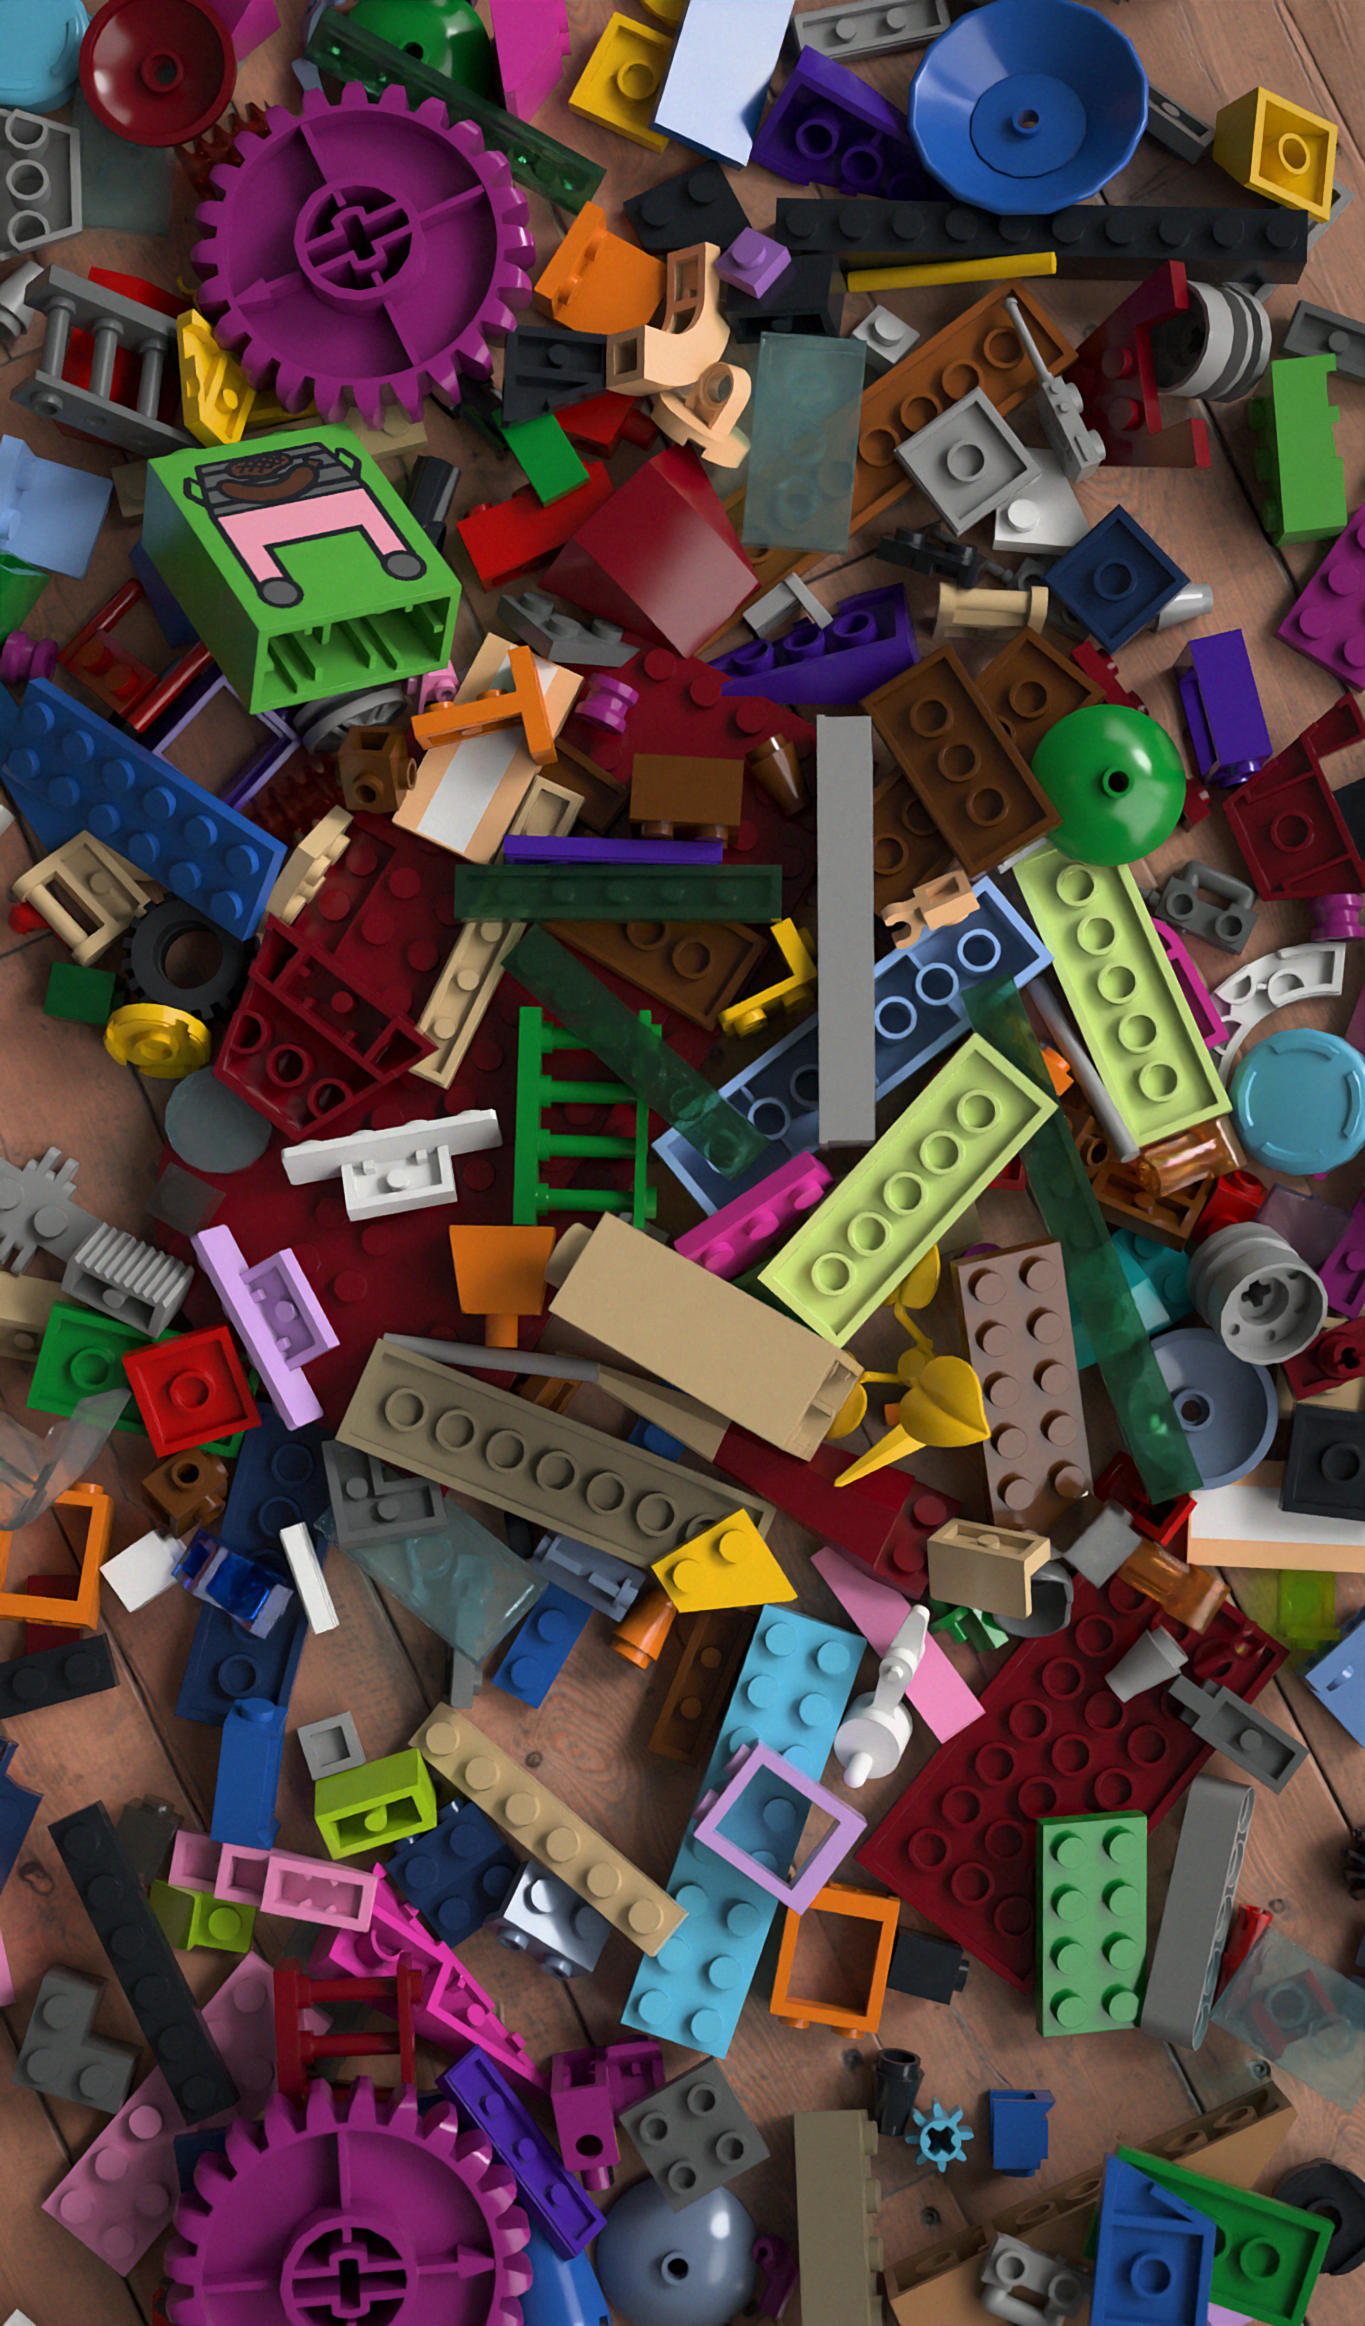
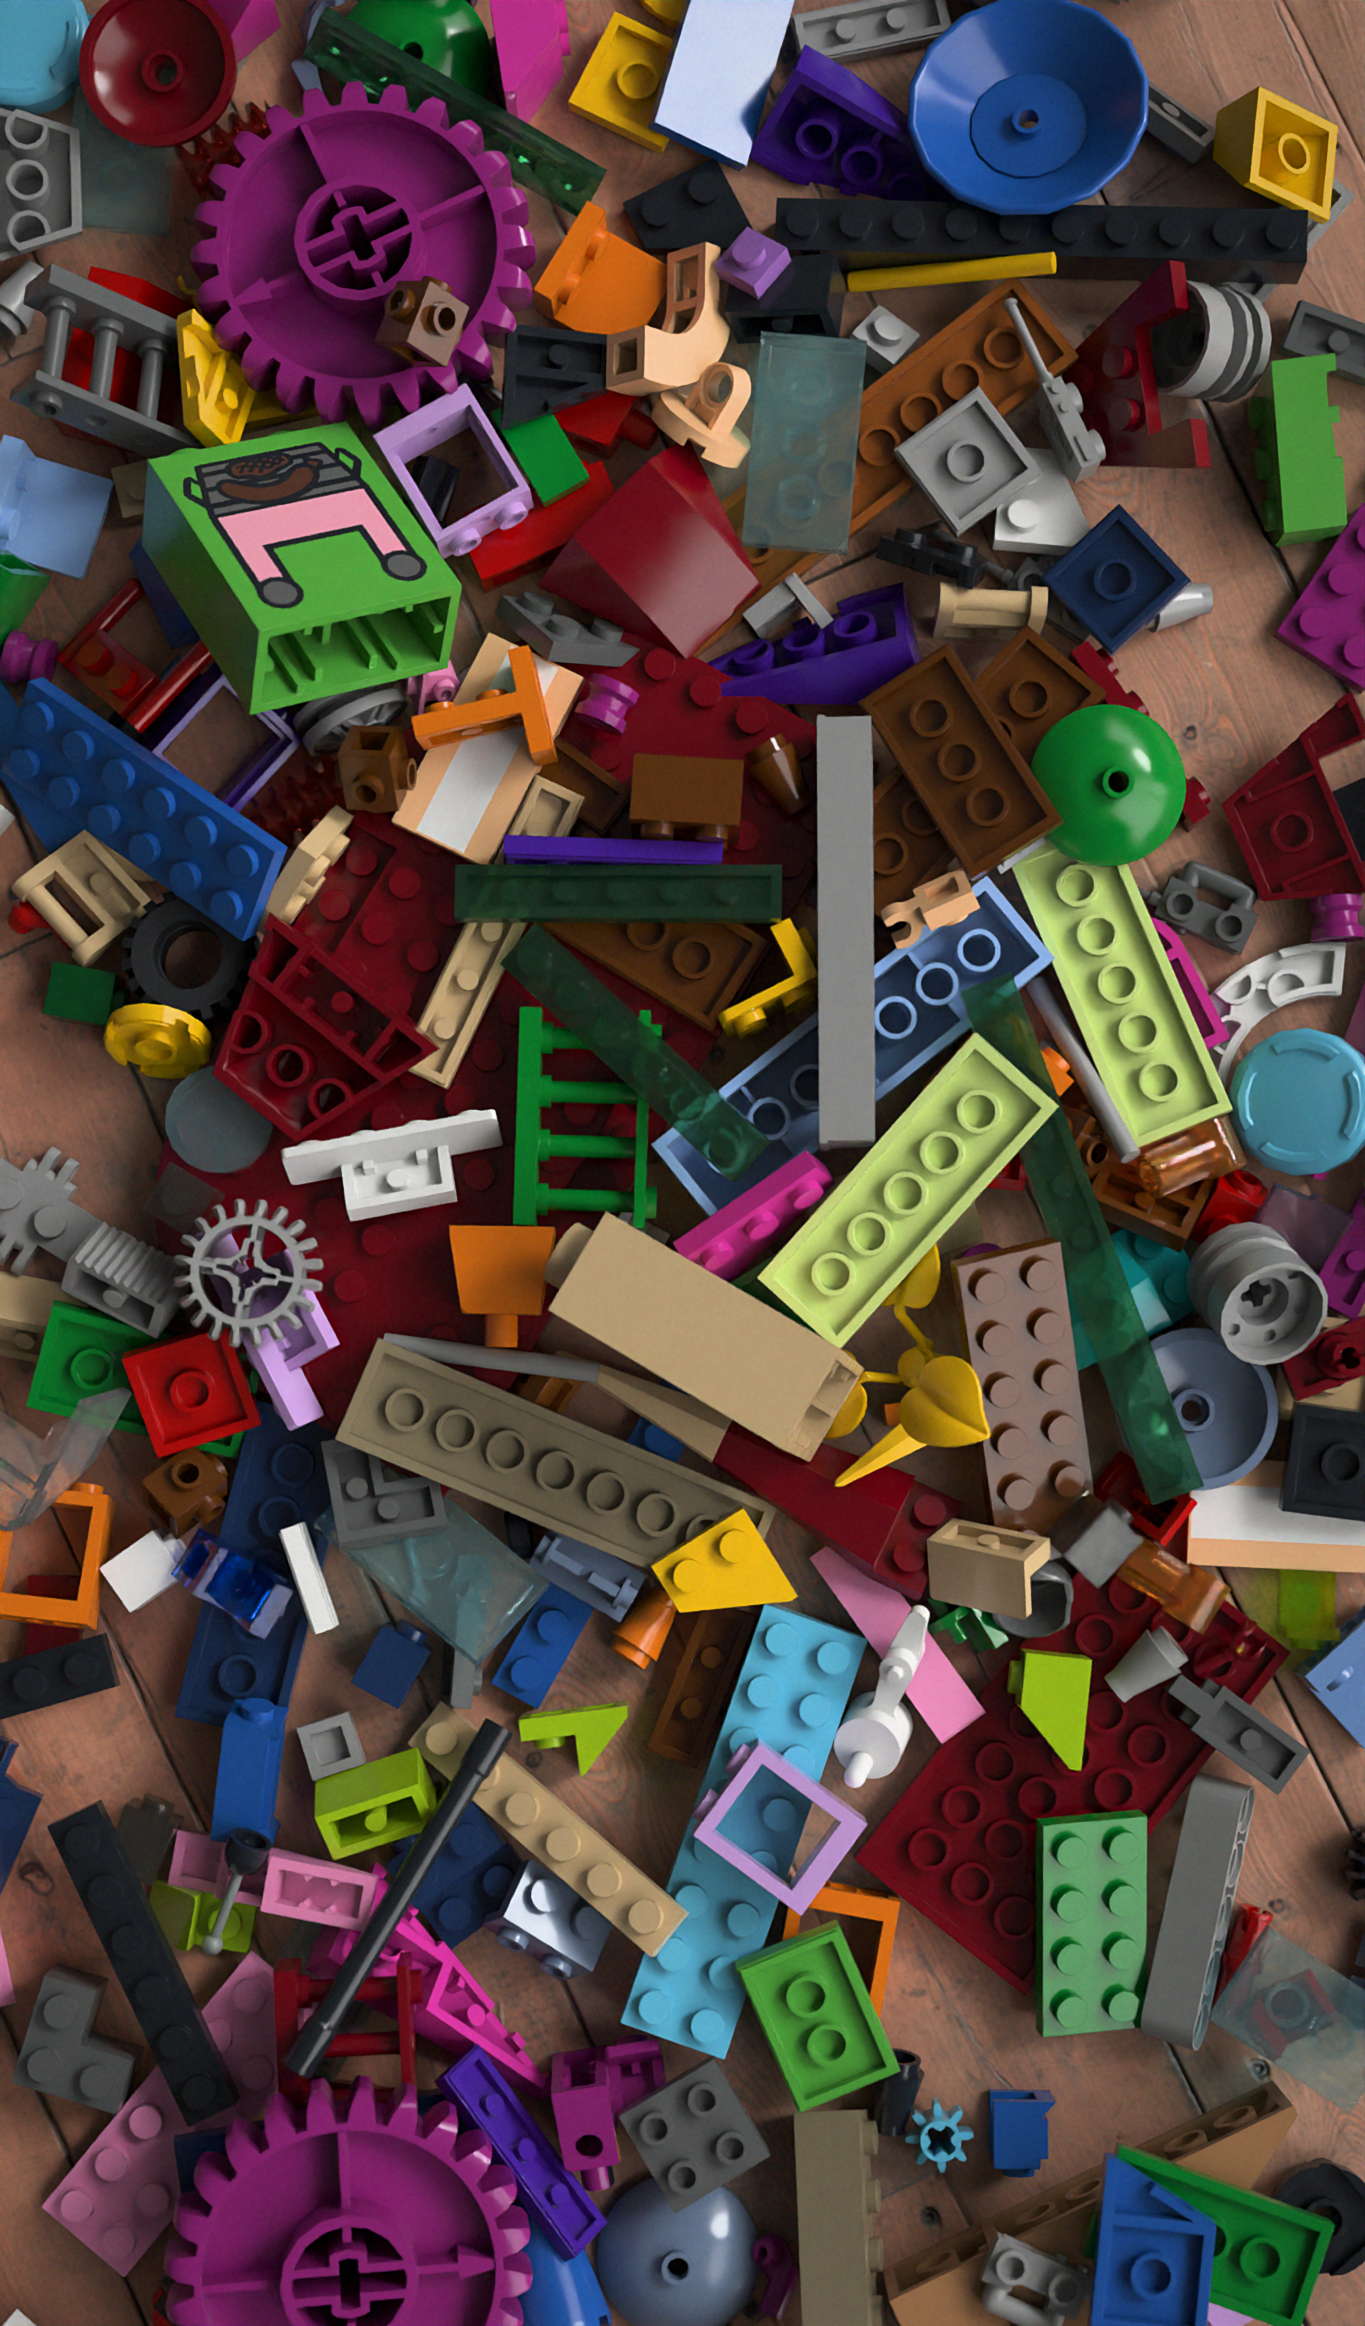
black brick [886,1924,969,2005] -> none
dark purple window [1172,629,1273,790] -> none
none -> light grey gear [173,1199,324,1348]
none -> black hinge [201,1828,272,1955]
none -> black piece [281,1718,513,2080]
none -> dark blue brick [351,1619,434,1709]
none -> lavender window [373,383,534,559]
none -> reddish brown brick [375,276,469,367]
none -> lime slope [518,1701,629,1778]
none -> bright green tile [735,1919,900,2113]
none -> lime slope [1008,1648,1092,1771]

